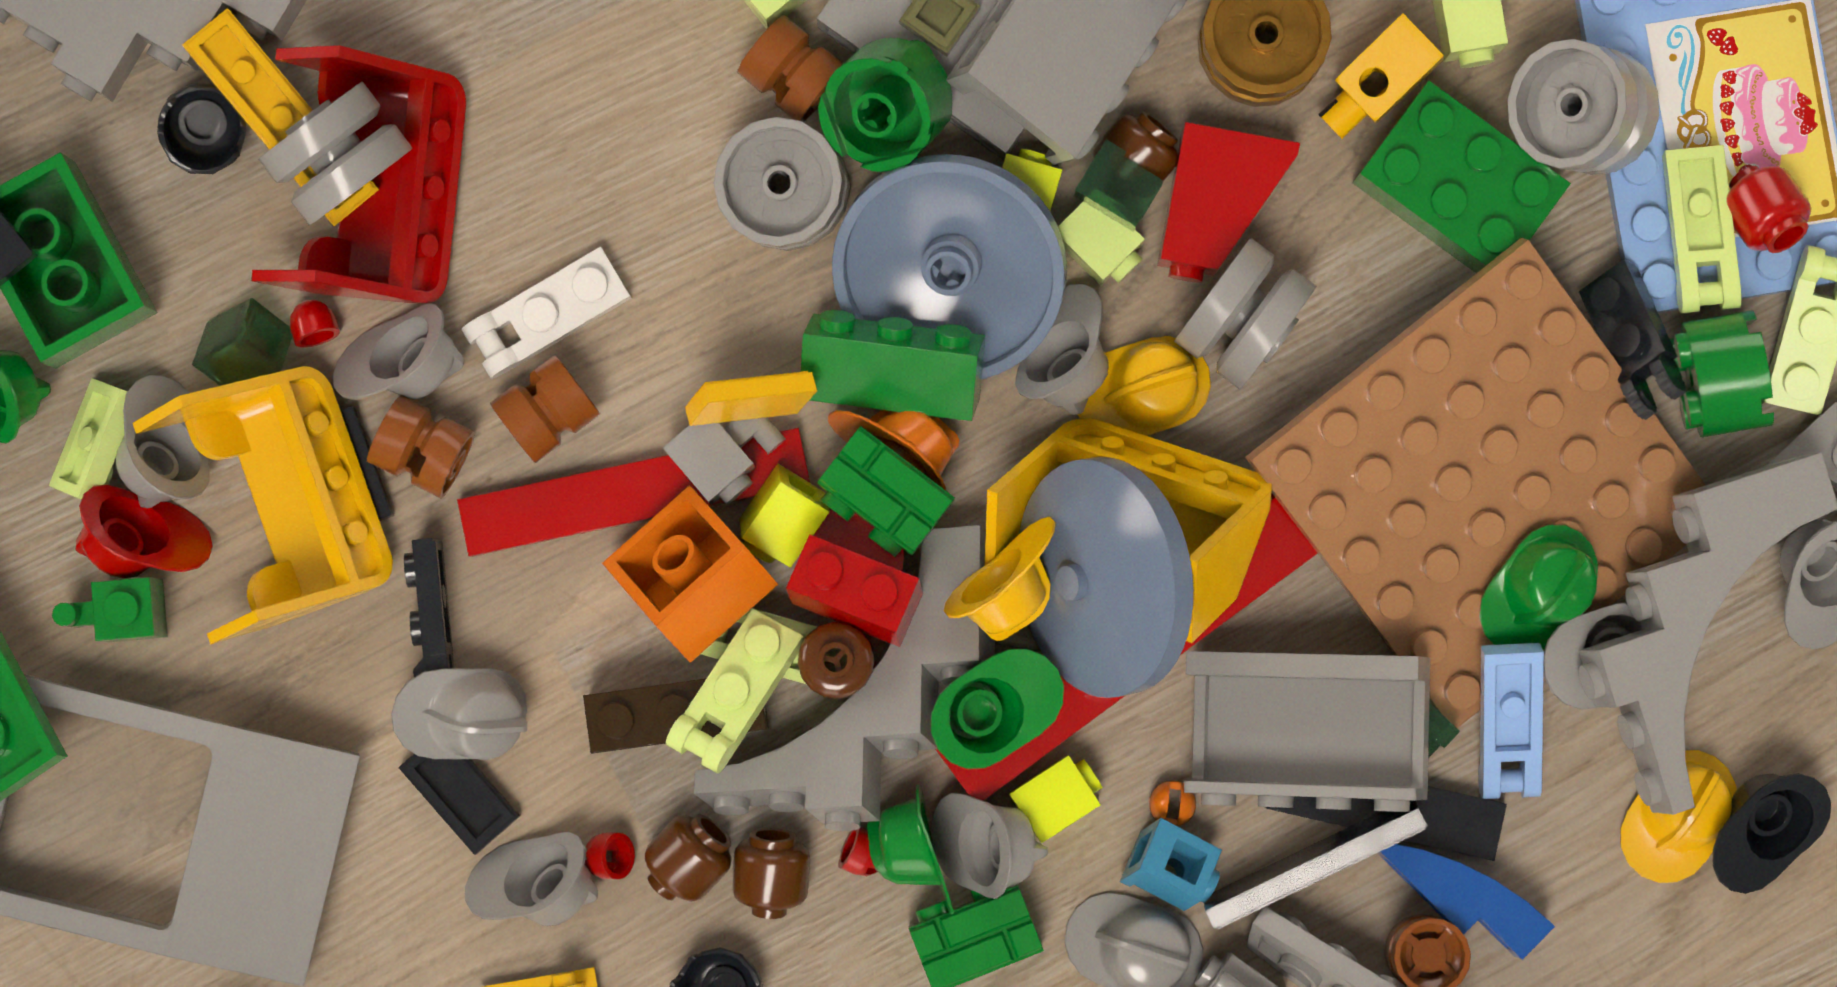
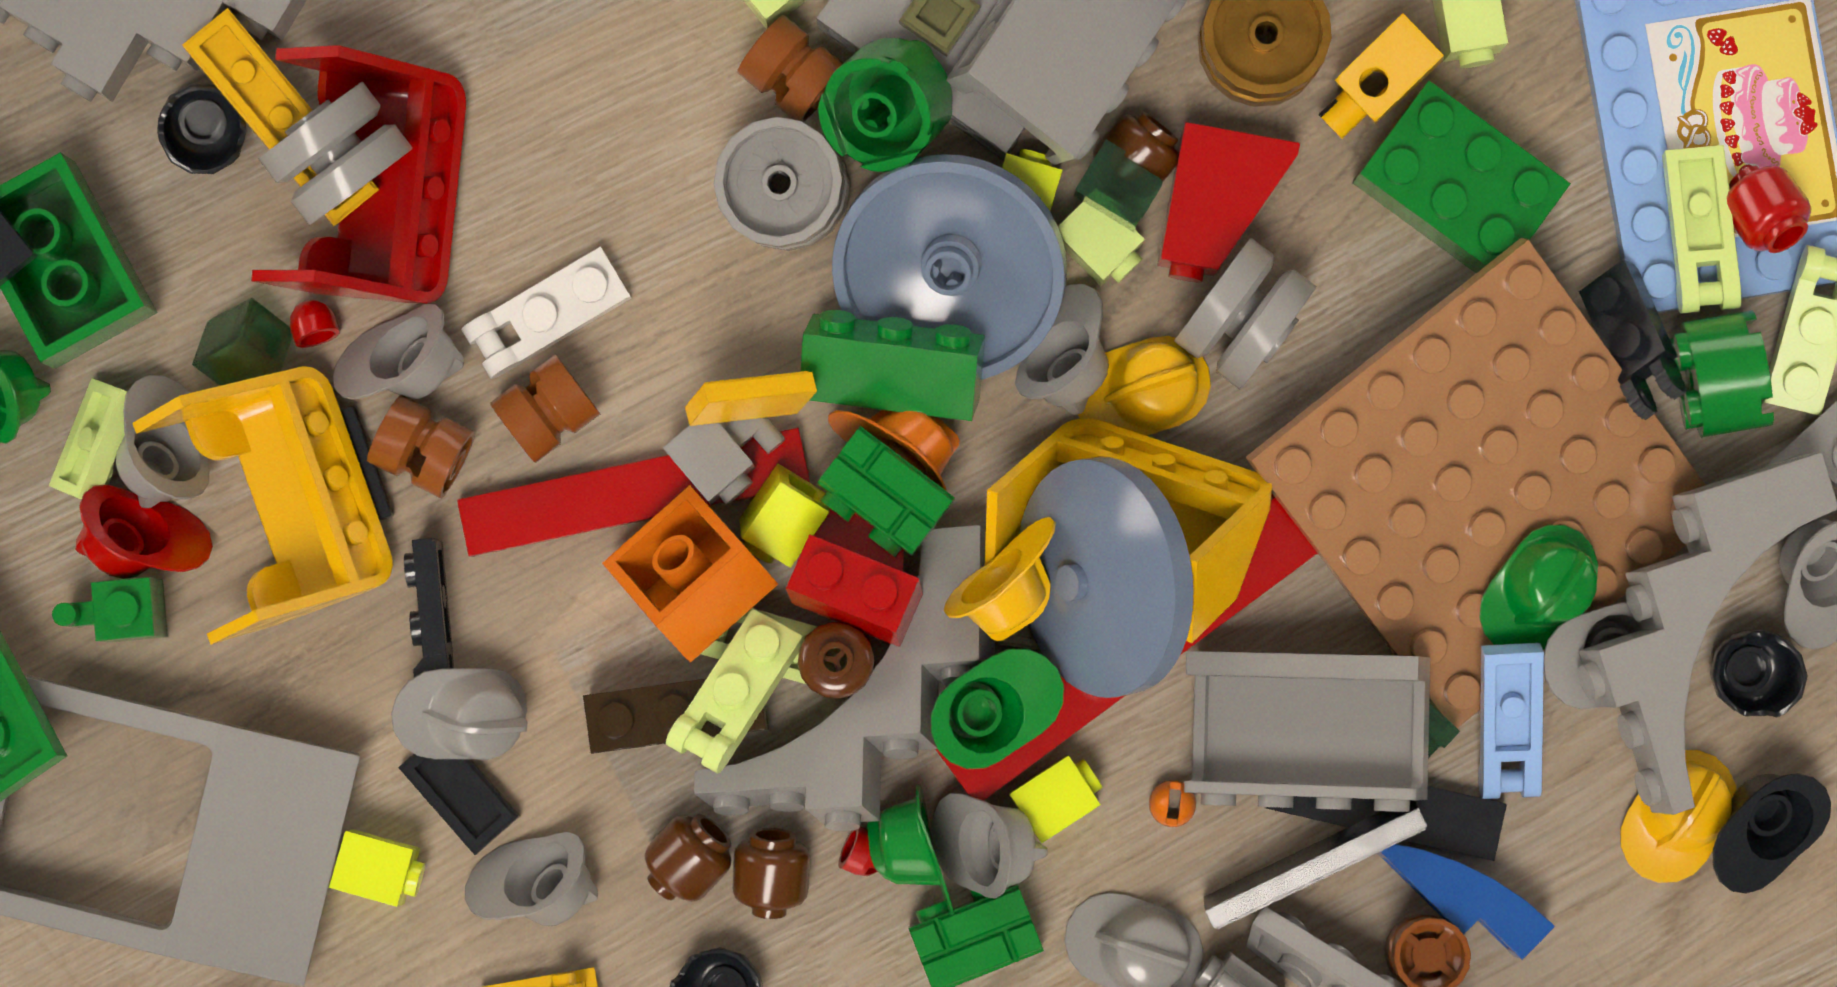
red hinge [585,832,635,880] -> none
dark azure brick [1120,818,1222,911] -> none
light grey wheel [1507,39,1659,175] -> none
none -> neon yellow brick [329,829,425,907]
none -> black hair [1710,629,1808,718]

